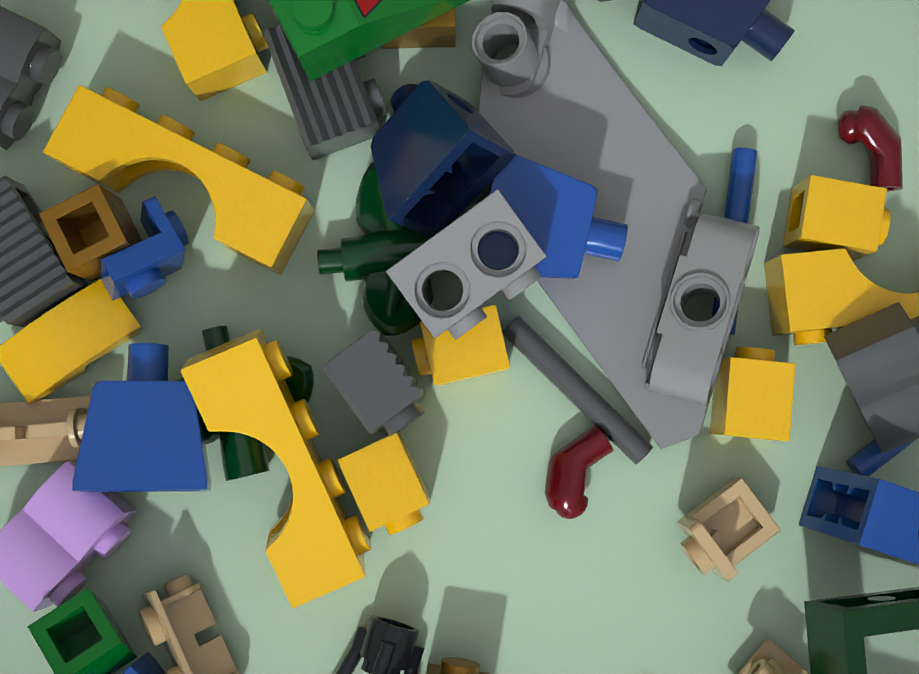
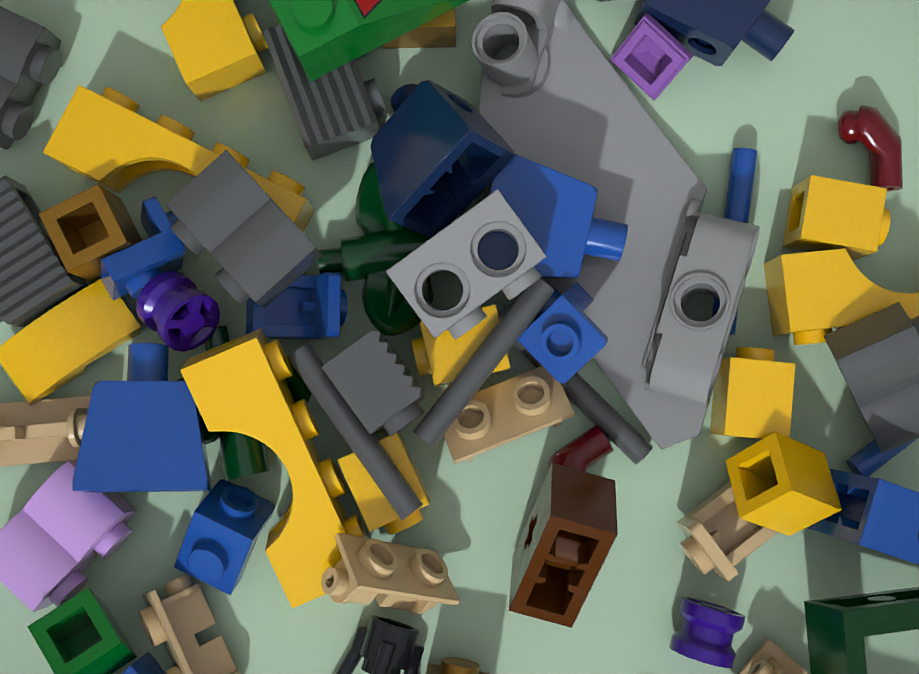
none -> dark purple wheel [136,271,220,352]
none -> dark grey brick [166,150,322,308]
none -> blue bracket [174,479,275,595]
none -> blue bracket [246,272,348,340]
none -> dark grey bar [287,343,423,520]
none -> tan hinge [321,533,460,615]
none -> dark grey bar [413,279,555,448]
none -> tan hinge [443,366,575,464]
none -> reddish brown brick [509,463,618,628]
none -> blue bracket [518,282,608,383]
none -> medium lavender slope [610,13,694,101]
none -> dark purple wheel [669,597,746,668]
none -> yellow brick [725,432,842,536]

